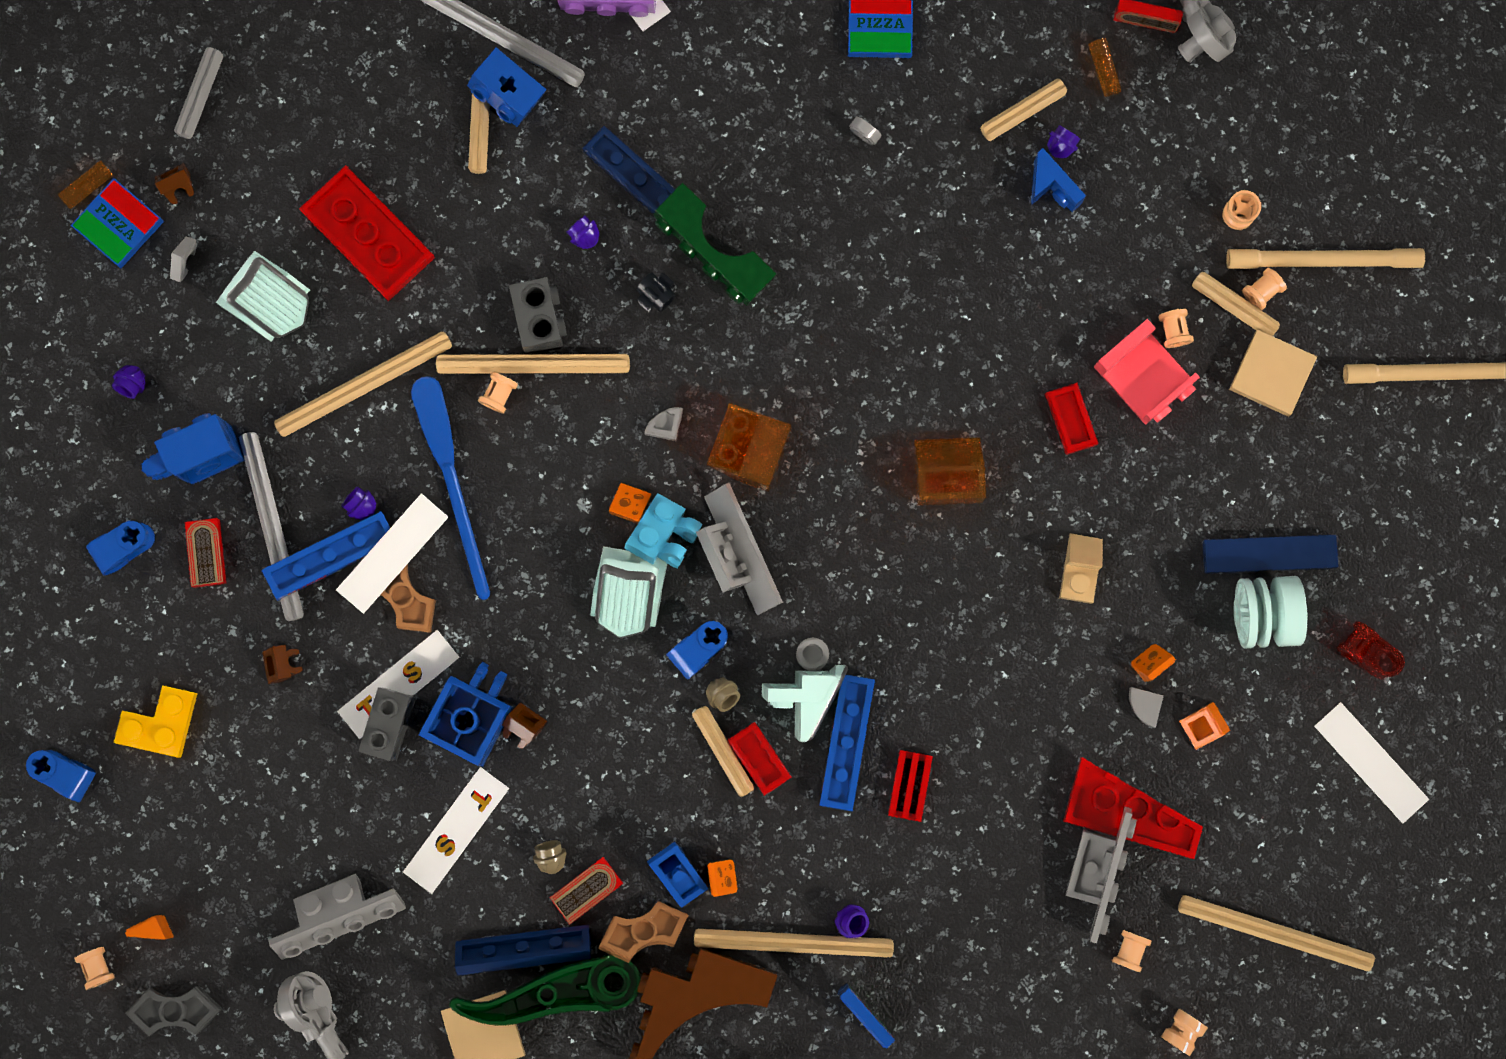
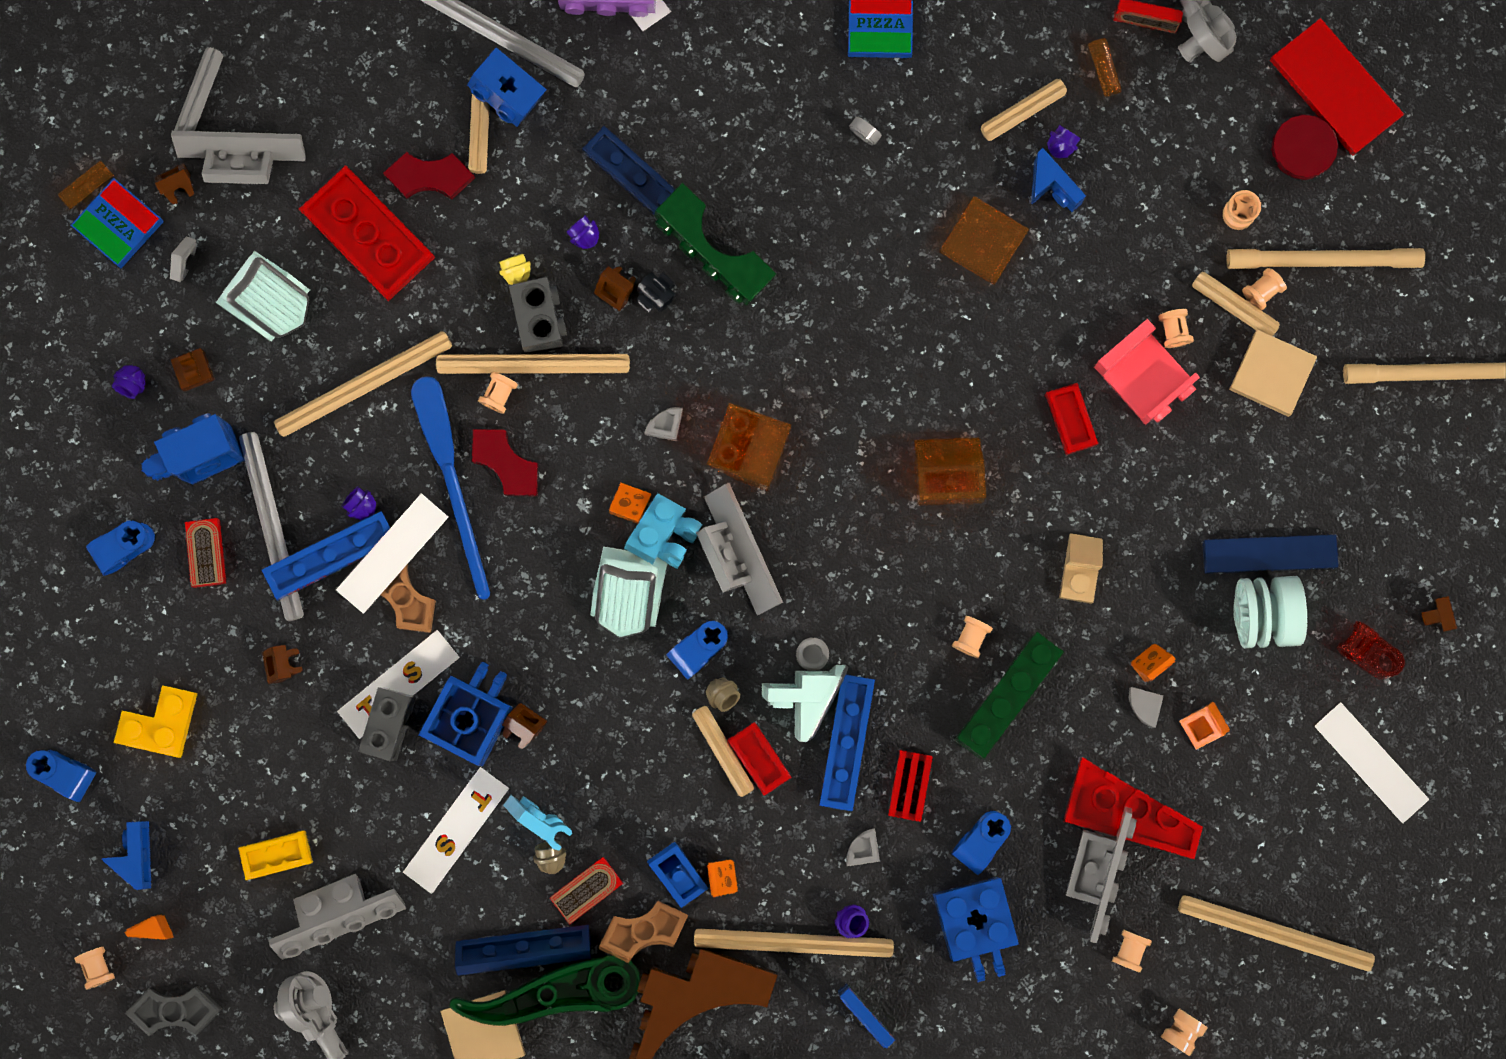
none -> blue slope [102,821,151,890]
none -> light grey bracket [171,131,306,184]
none -> reddish brown tile [171,348,215,392]
none -> yellow plate [238,831,313,880]
none -> dark red tile [383,152,475,200]
none -> dark red tile [472,429,538,496]
none -> light yellow plate [499,254,531,285]
none -> medium azure plate [503,795,572,850]
none -> reddish brown tile [594,266,636,312]
none -> light grey tile [846,828,880,866]
none -> blue hinge [933,877,1019,982]
none -> clear orange tile [940,196,1029,285]
none -> blue piece [951,811,1011,875]
none -> light nougat bush [952,616,993,658]
none -> dark green arch [954,632,1064,760]
none -> red tile [1270,18,1404,156]
none -> dark red tile [1271,115,1338,180]
none -> reddish brown tile [1421,596,1457,632]

